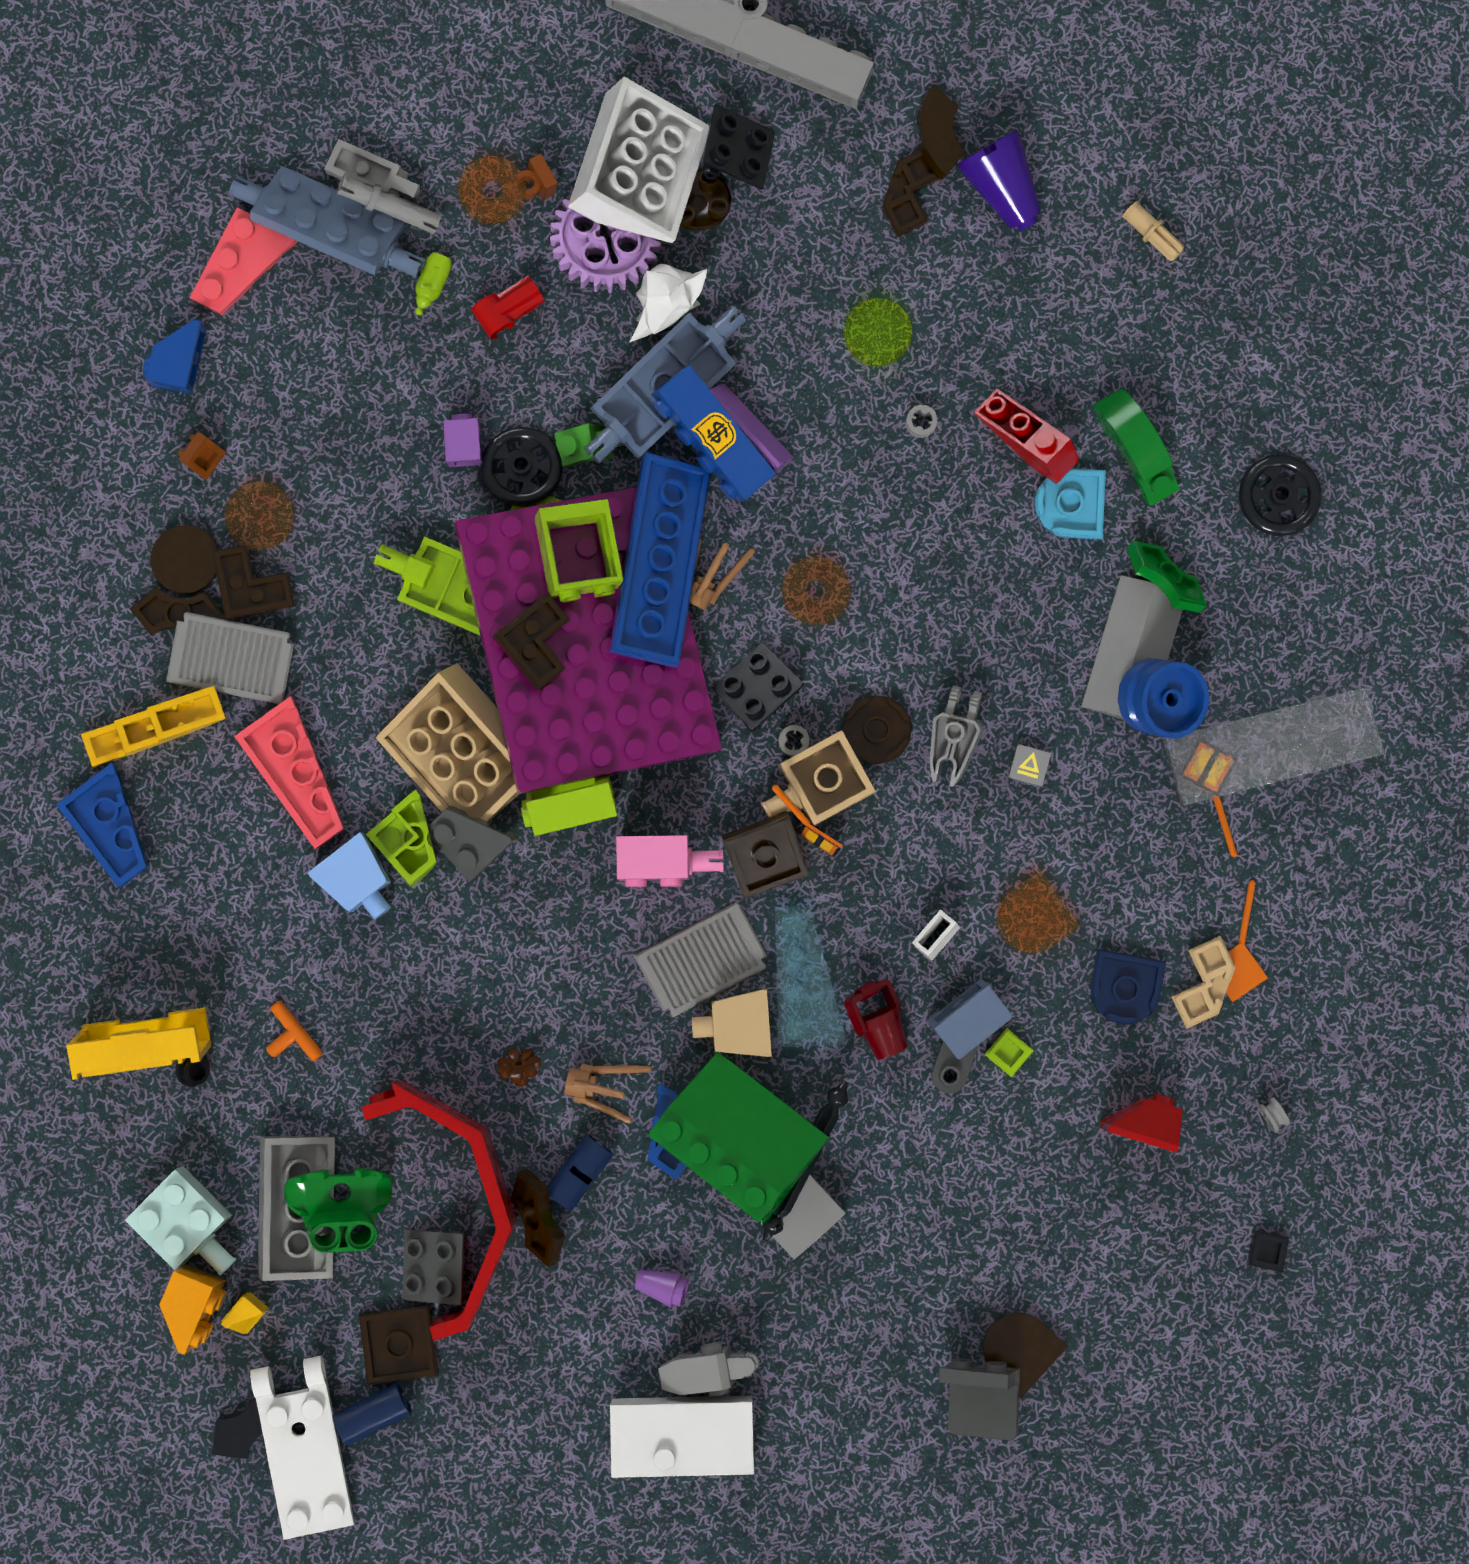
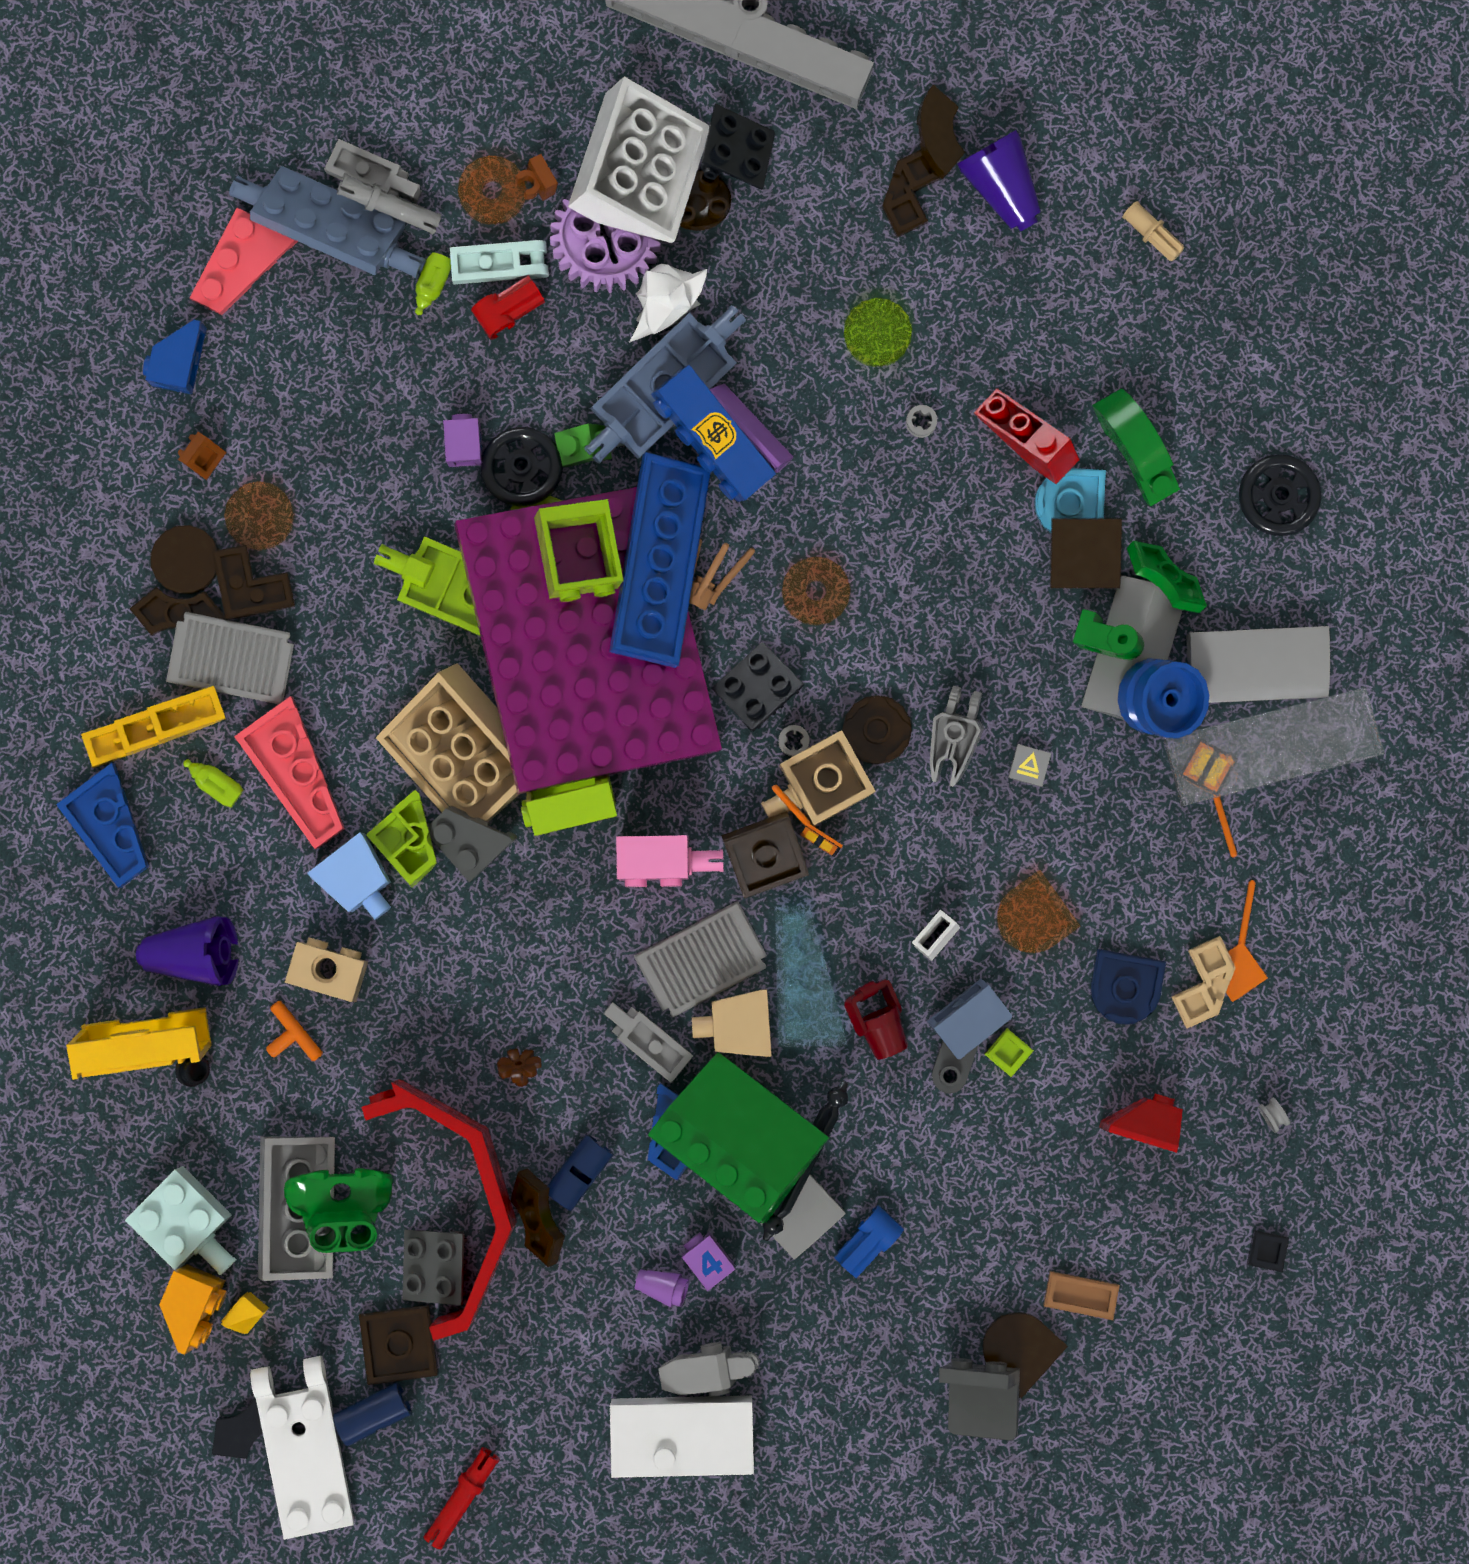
dark brown tile [492,593,570,692] -> none
medium nougat plant [564,1063,652,1124] -> none
none -> dark purple cone [136,916,239,986]
none -> lime piece [183,759,244,808]
none -> tan brick [285,937,368,1002]
none -> red pin [423,1447,500,1550]
none -> light aqua plate [450,240,549,285]
none -> light grey hinge [603,1002,693,1083]
none -> medium lavender brick [682,1232,736,1291]
none -> blue piece [834,1205,904,1278]
none -> medium nougat tile [1043,1271,1120,1320]
none -> dark brown tile [1050,518,1122,588]
none -> green leg [1073,609,1144,660]
none -> light grey slope [1186,626,1330,703]

